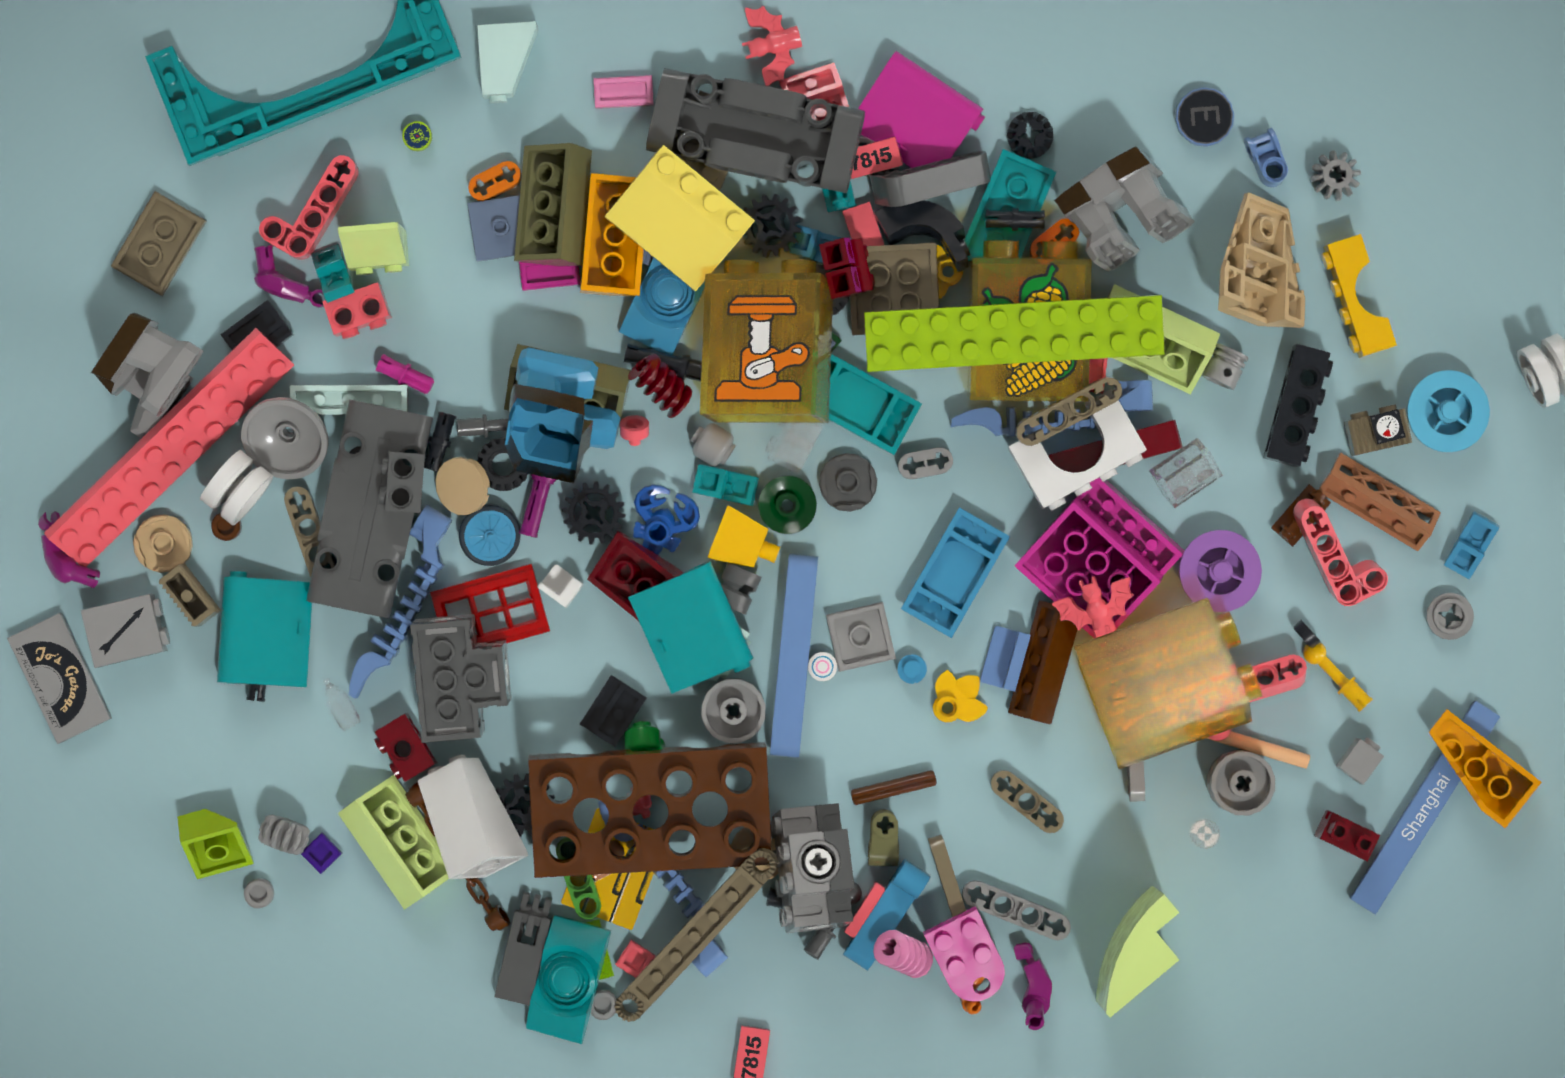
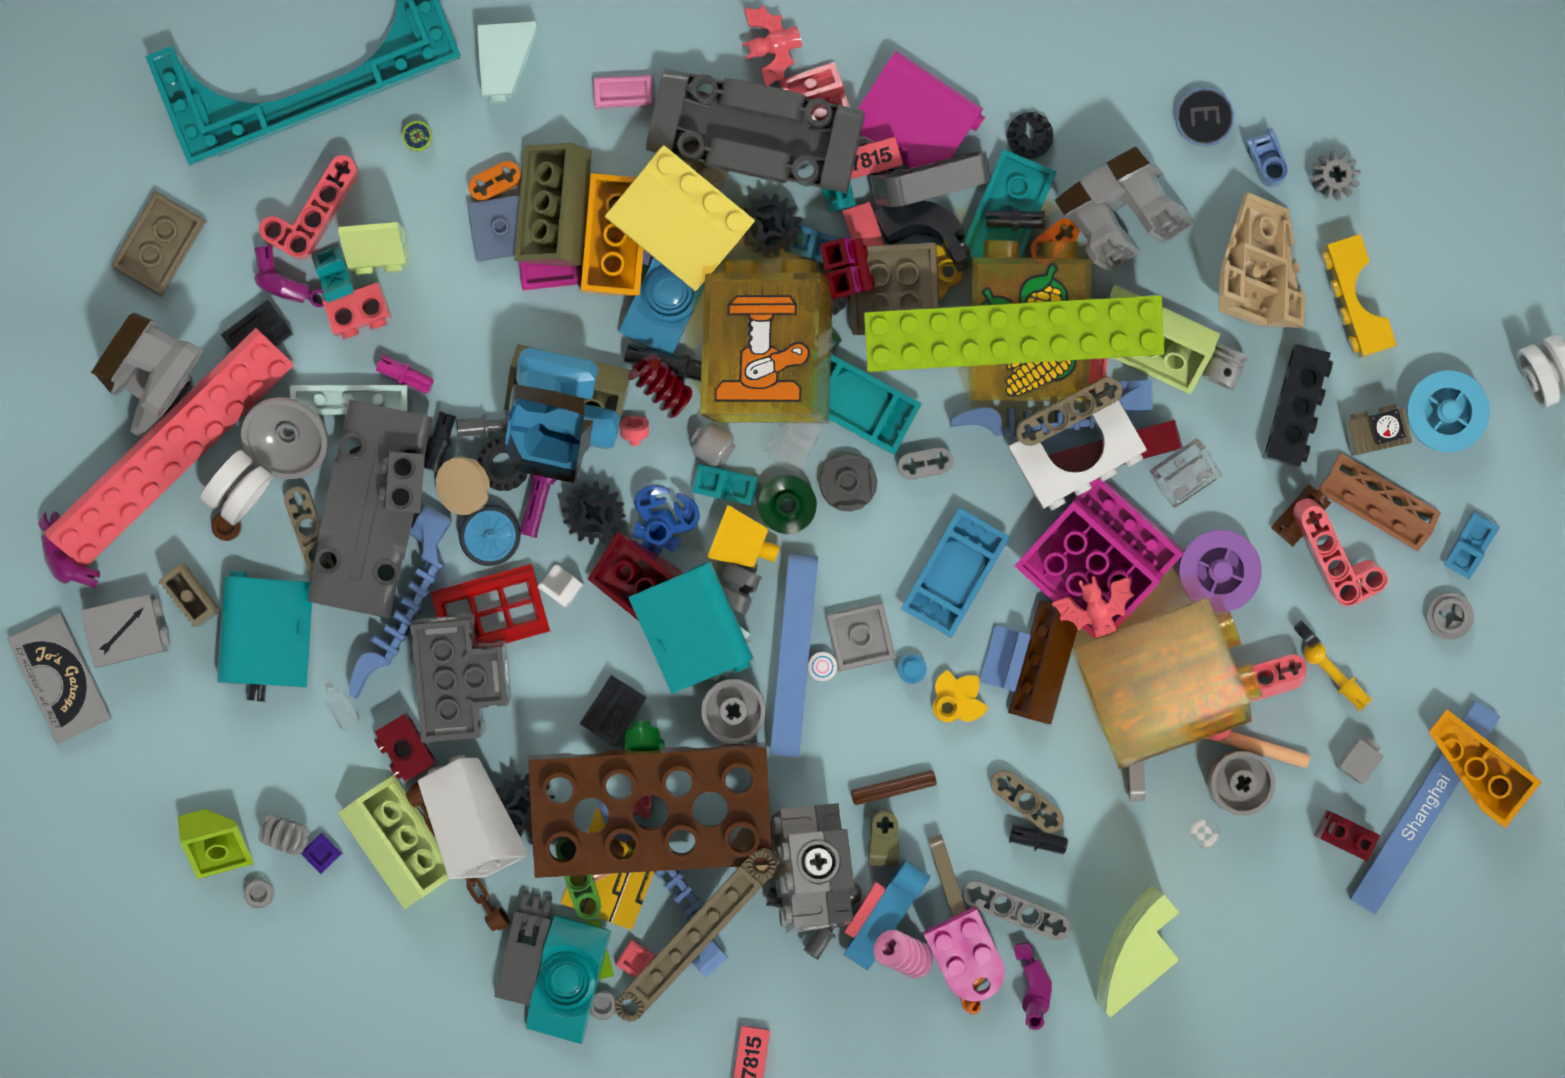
tan tile [133,514,193,573] -> none
none -> black axle [1009,824,1068,855]

